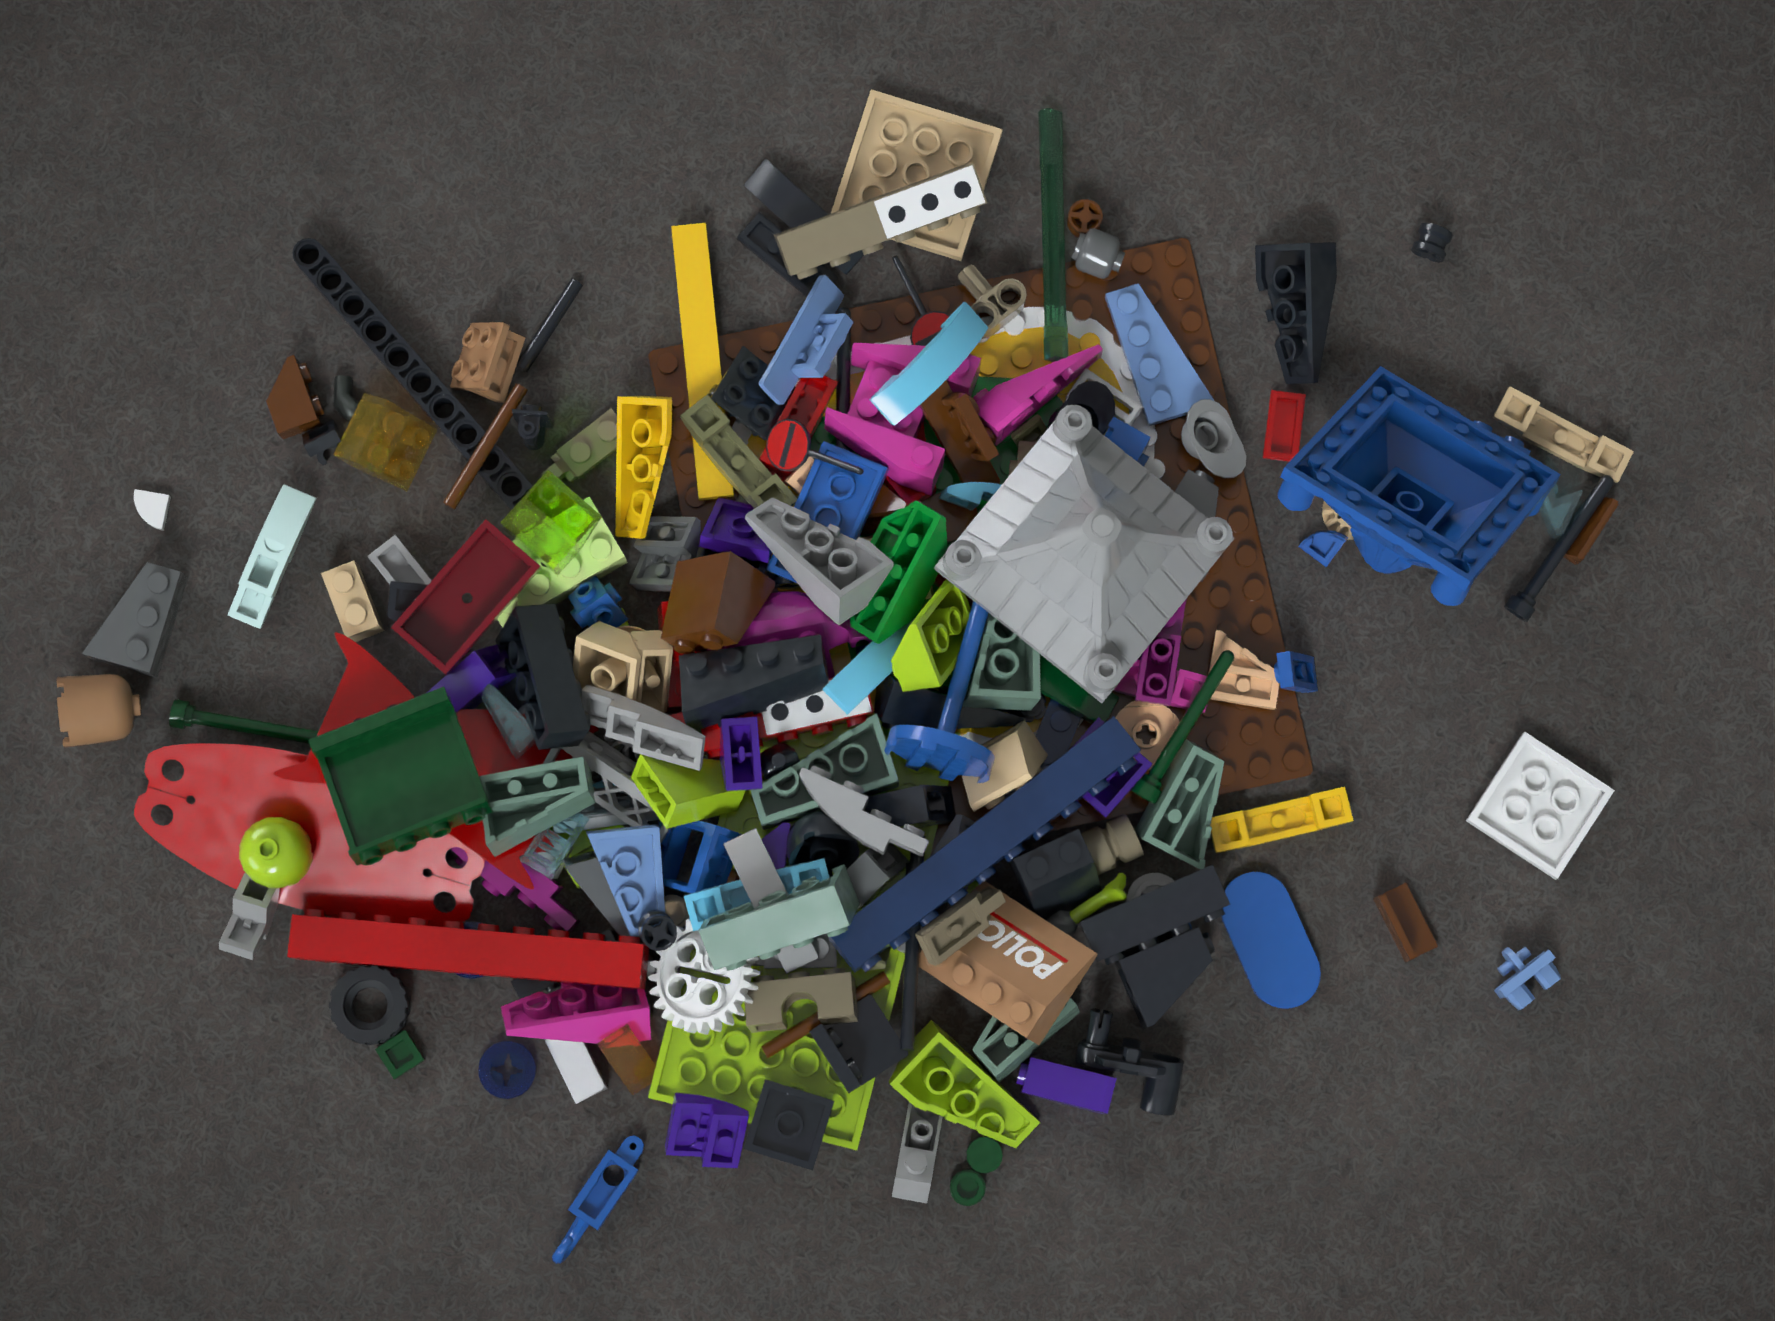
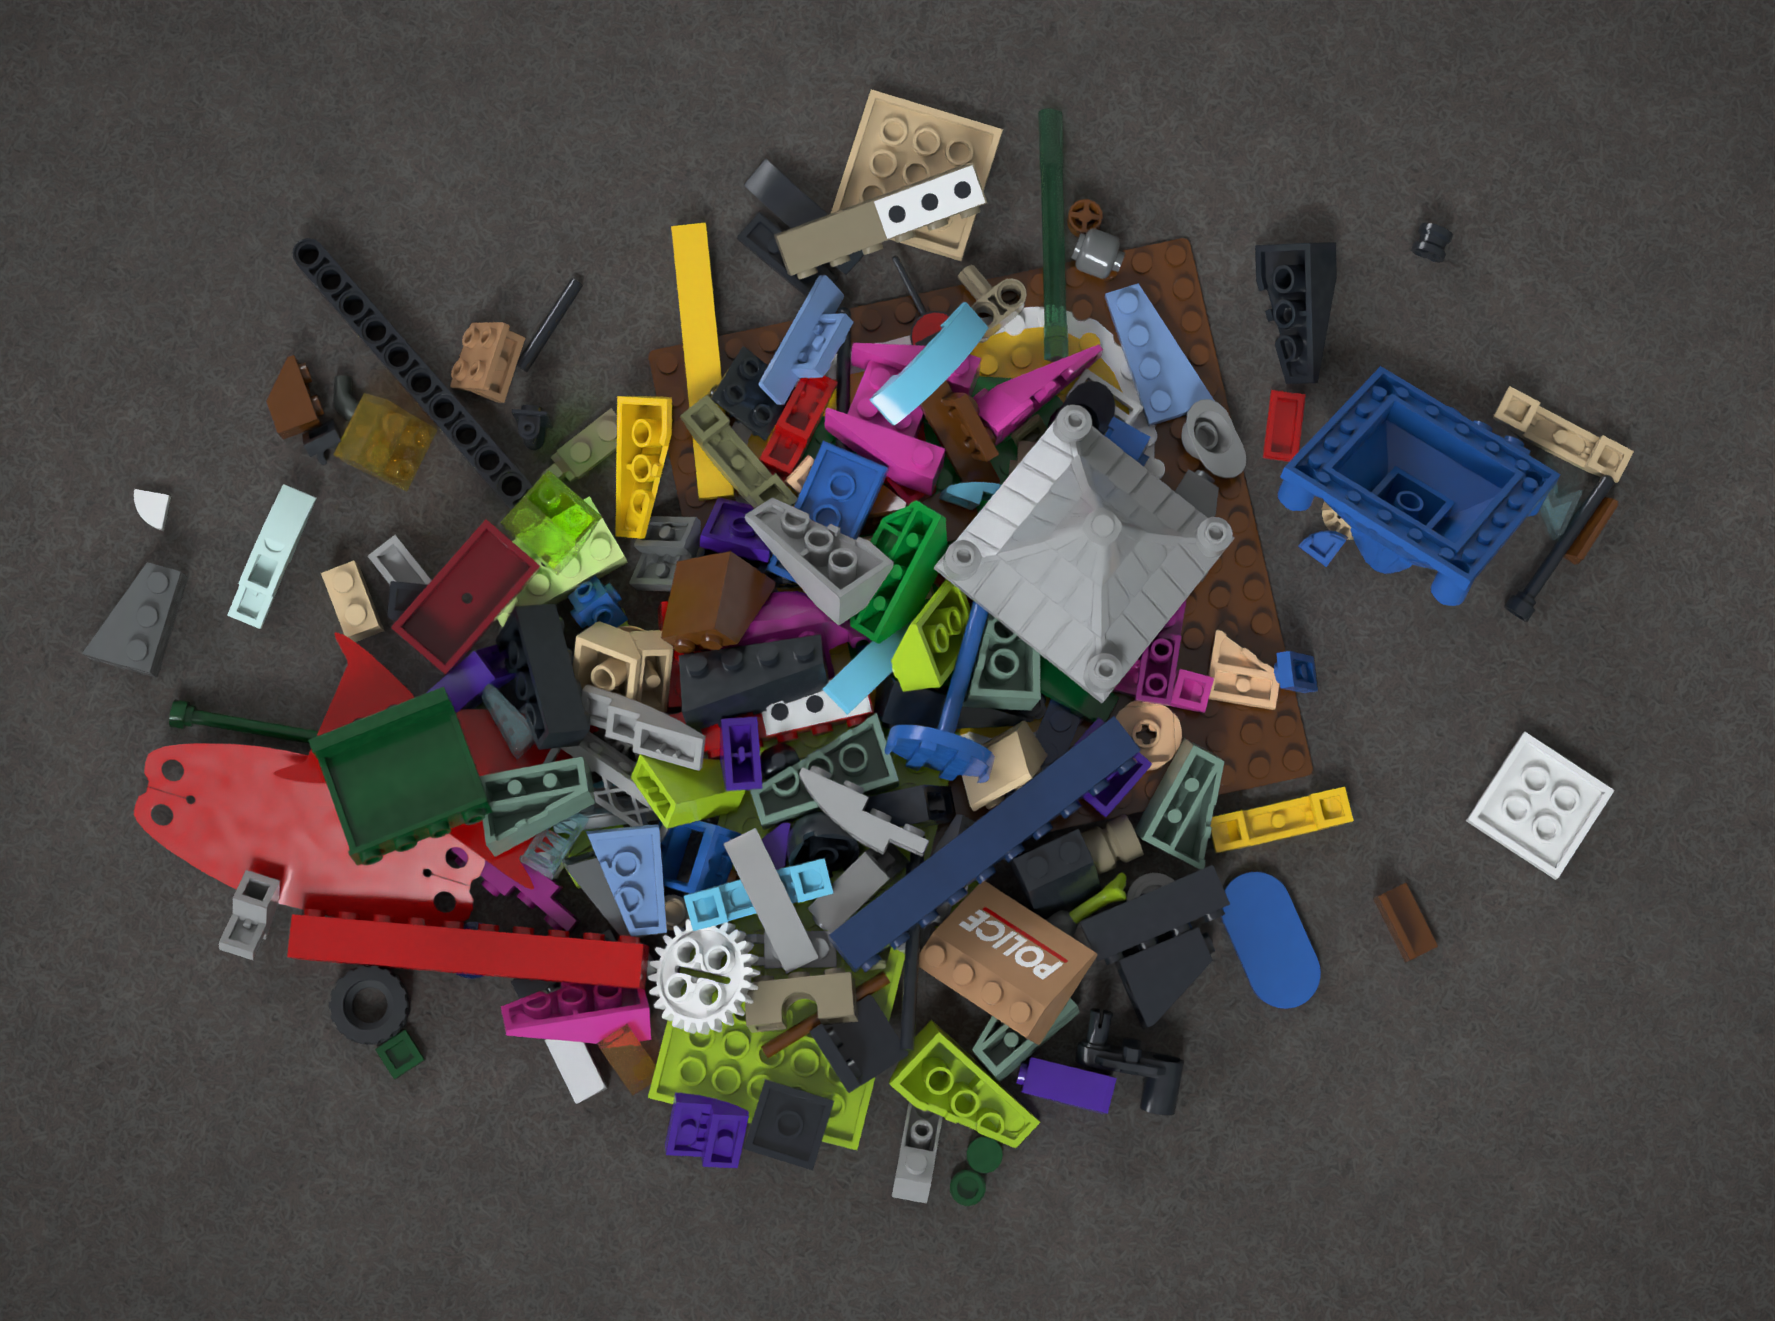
medium nougat cylinder [57,674,141,748] -> none
lime cylinder [239,817,313,889] -> none
reddish brown bar [443,383,528,510] -> none
clear blue gear [478,1041,536,1099] -> none
blue piece [552,1136,644,1264] -> none
black wheel [637,910,677,951] -> none
wedge [698,865,860,971] -> none
piece [766,419,864,475] -> none
dark tan hinge [915,886,1006,966] -> none
dark green piece [1131,650,1234,805] -> none
medium blue hips [1494,947,1561,1010] -> none

